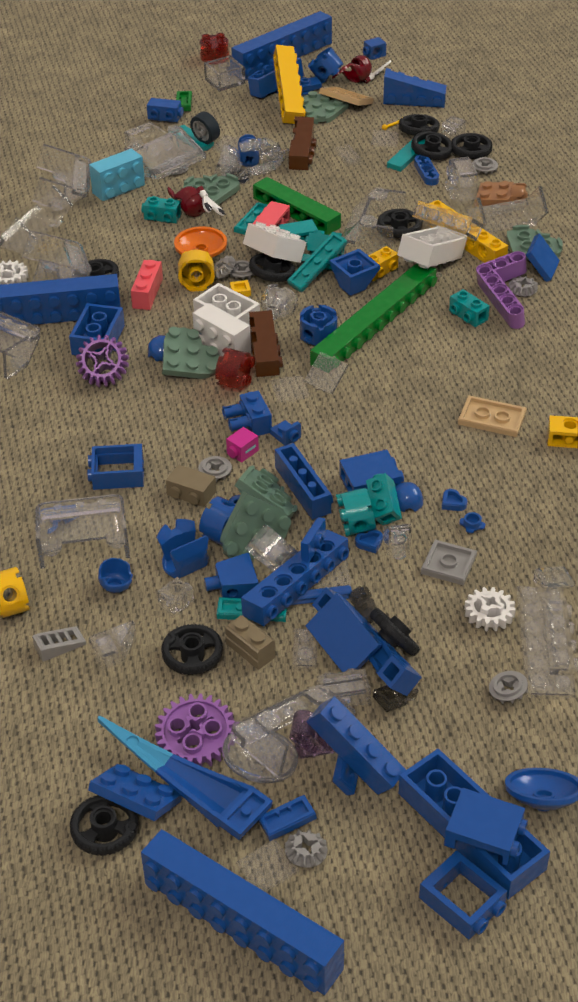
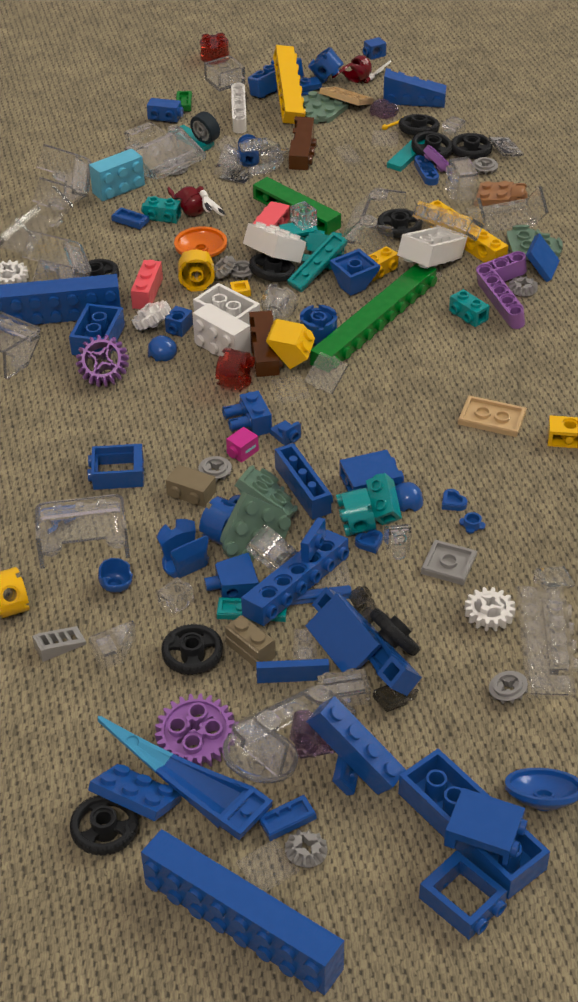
sand green plate [162,327,221,379] -> none
sand green plate [183,173,240,205] -> none
blue brick [231,11,332,81] -> none
teal tile [234,202,267,235] -> none
none -> blue plate [111,207,149,229]
none -> white gear [132,300,171,331]
none -> blue brick [165,306,193,337]
none -> white beam [231,83,247,133]
none -> blue tile [256,659,329,683]
none -> yellow slope [266,319,315,369]
none -> clear brick [290,201,317,230]
none -> hair [369,99,399,119]
none -> medium lavender plate [423,145,452,172]
none -> piece [488,136,524,157]

